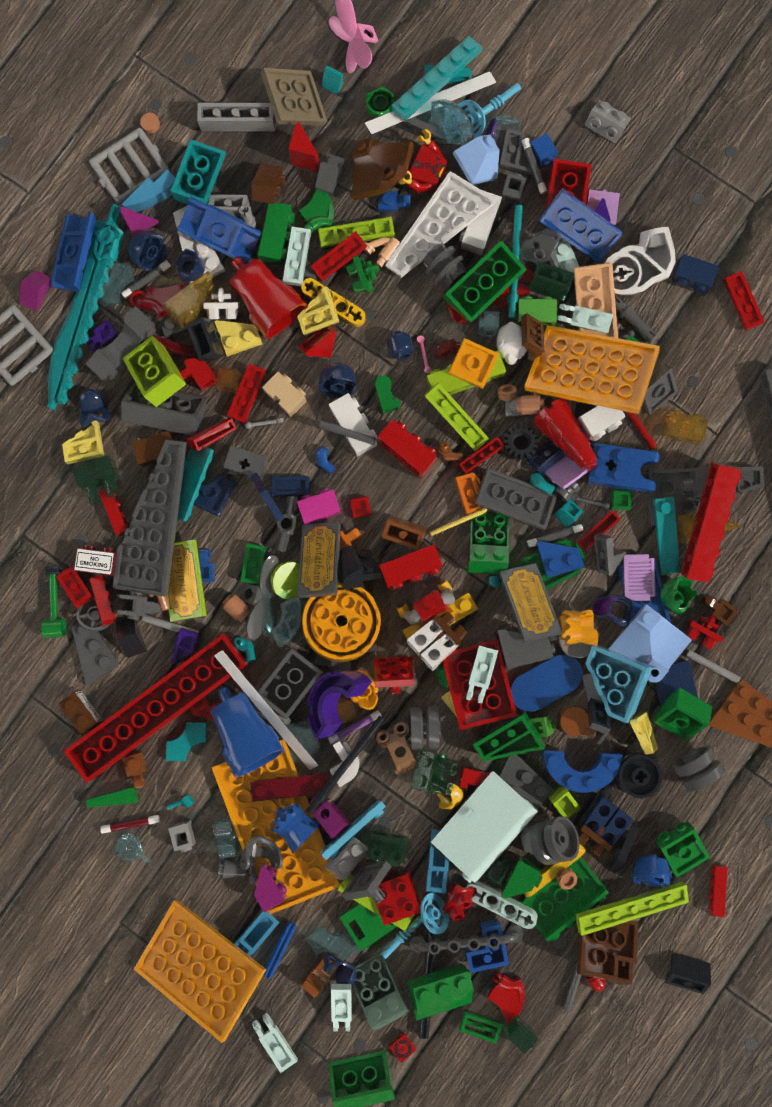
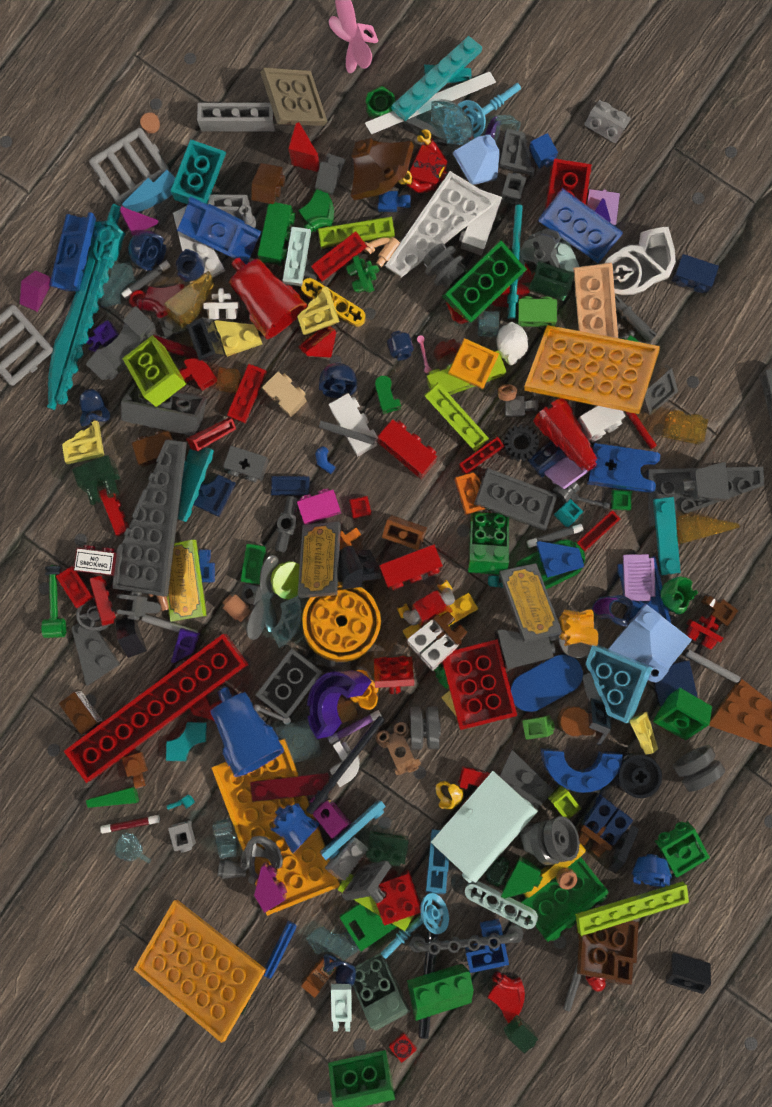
white sticker [214,650,318,770] -> none
dark azure slope [233,911,279,956] -> none
teal arm [234,637,256,663] -> none
light grey hinge [245,418,284,429] -> none
dark blue tile [251,472,284,521] -> none
light aqua hinge [252,1013,298,1073] -> none
teal slope [322,66,344,94] -> none
clear green brick [410,749,458,795] -> none
light yellow axle [429,508,487,536] -> none
dark orange arm [438,441,463,462] -> none
red hips [442,884,475,921] -> none
green tile [459,1010,503,1044] -> none
light aqua hinge [466,645,498,704] -> none
green wedge [473,712,546,762] -> none
nougat brick [516,395,545,415] -> none
dark grey bar [521,138,548,195] -> none
reddish brown bracket [521,313,544,361] -> none
teal arm [529,473,555,495] -> none
light aqua hinge [557,304,613,333] -> none
dark grey slope [594,534,626,576] -> none
red brick [681,462,741,583] -> none
red piece [707,864,728,917] -> none
red plate [723,271,765,331] -> none

